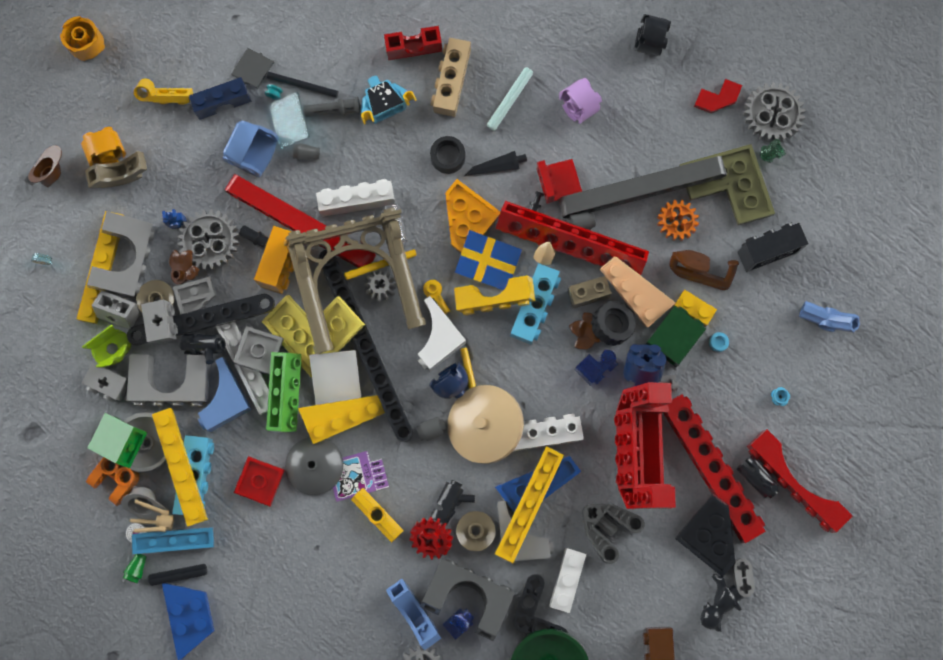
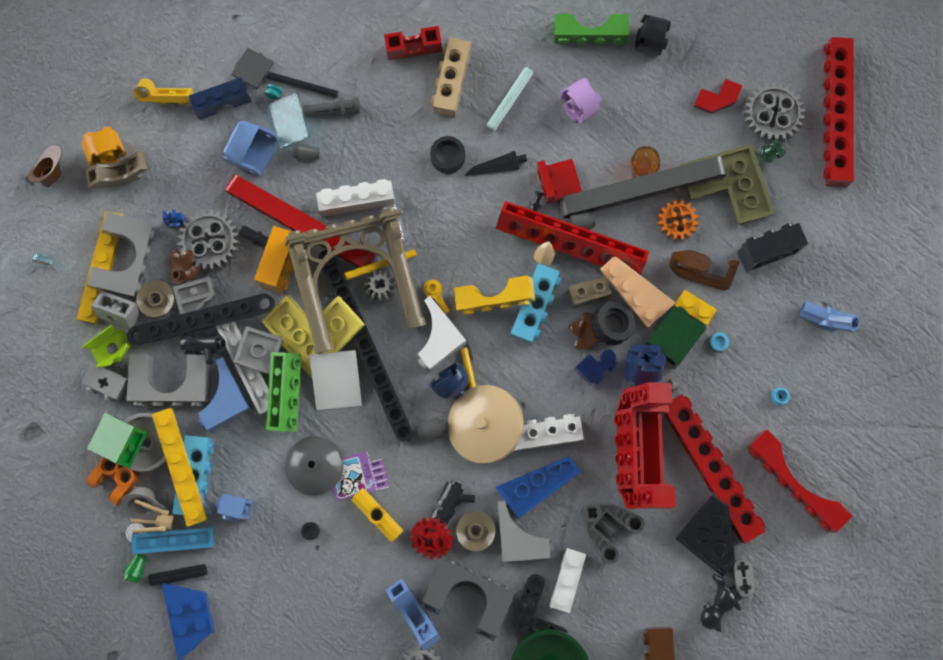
light orange brick [60,16,105,61] -> none
light grey brick [141,299,177,344] -> none
red plate [233,456,285,507] -> none
yellow wing [298,395,385,444] -> none
torso [361,76,416,124] -> none
clear blue brick [442,607,474,640] -> none
light orange plate [445,179,500,253] -> none
blue sticker [455,230,522,290] -> none
yellow plate [494,446,564,564] -> none
black piece [737,456,779,499] -> none
none -> medium blue brick [216,494,254,521]
none -> black bush [301,522,320,540]
none -> bright green arch [554,14,629,45]
none -> clear orange helmet [630,146,660,177]
none -> red brick [823,37,854,186]

